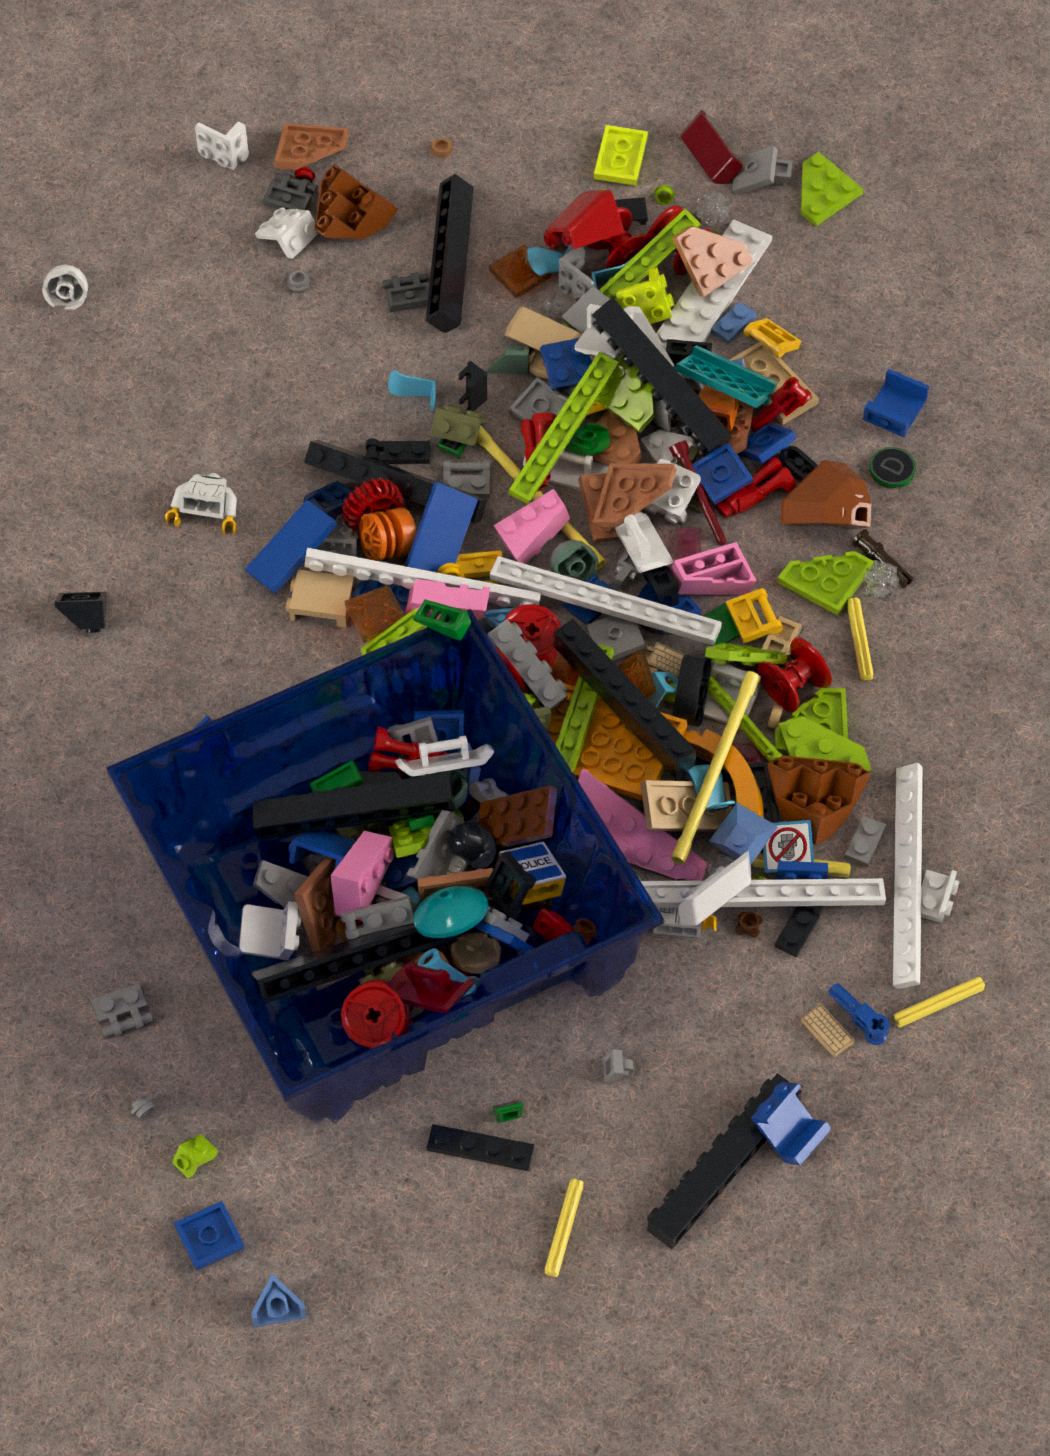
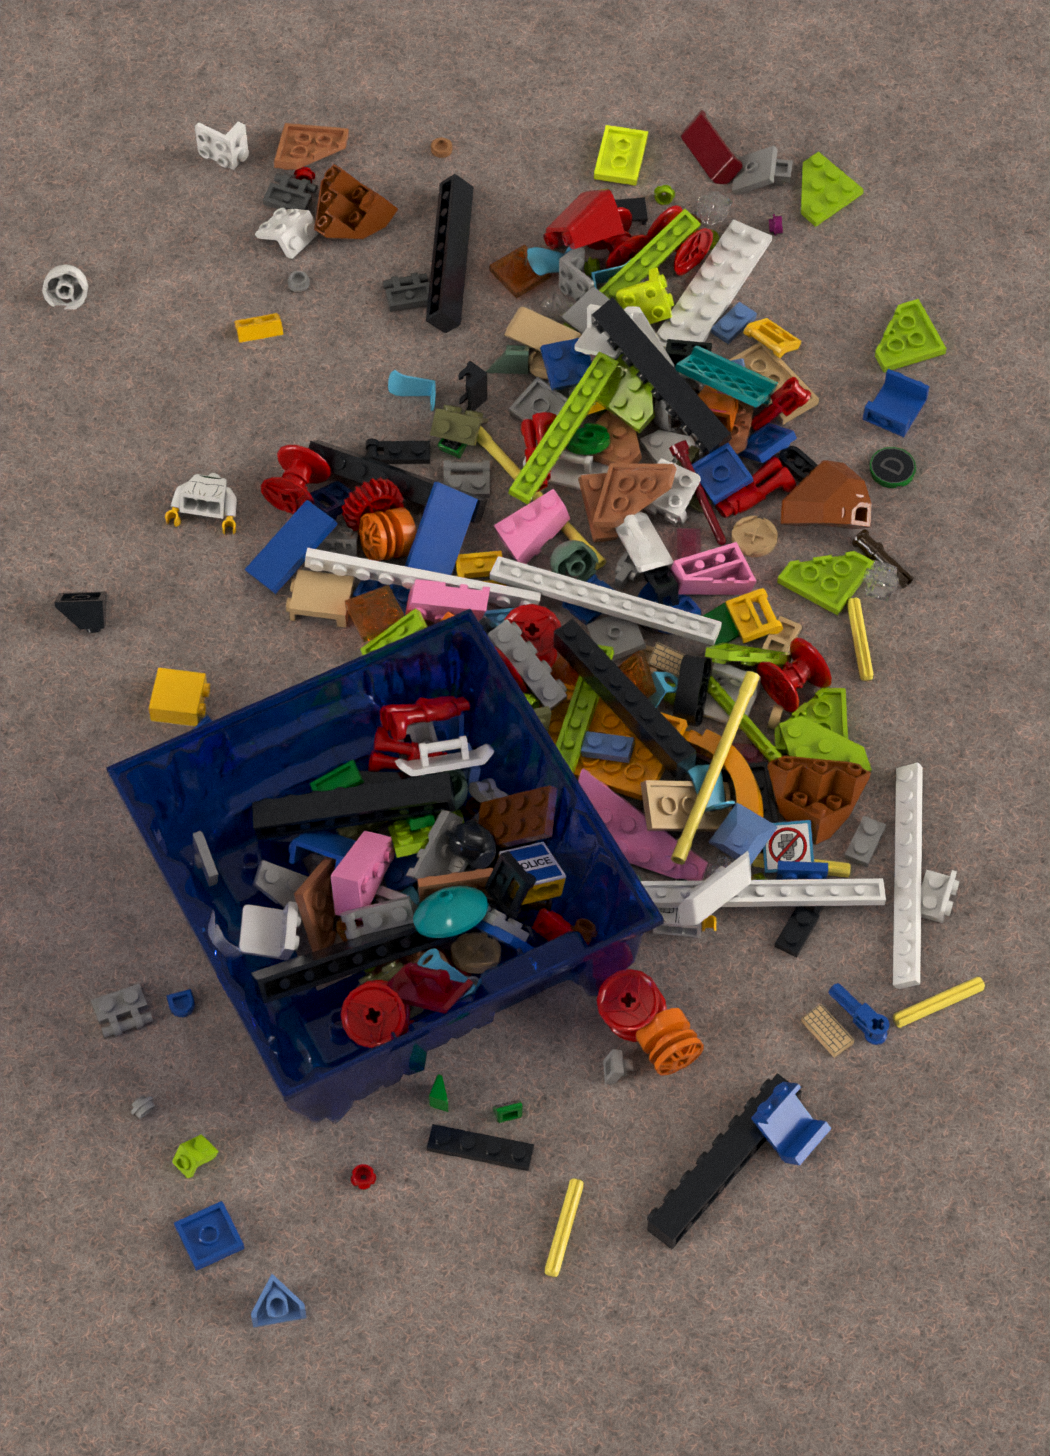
green slope [413,599,471,640] -> none
yellow plate [437,563,461,577] -> none
plate [672,226,754,297] -> none
reddish brown plate [735,912,763,938] -> none
none -> yellow piece [149,668,210,727]
none -> blue tile [166,989,195,1017]
none -> light grey plate [193,831,218,887]
none -> yellow slope [234,313,283,343]
none -> red piece [260,445,331,514]
none -> red plate [350,1164,376,1190]
none -> red piece [380,696,470,741]
none -> green slope [429,1074,448,1112]
none -> medium blue plate [581,731,635,763]
none -> lime plate [584,257,600,277]
none -> red piece [597,969,667,1042]
none -> orange wheel [636,1008,704,1076]
none -> tan tile [731,516,778,557]
none -> magenta plate [769,214,783,236]
none -> lime plate [875,299,946,373]

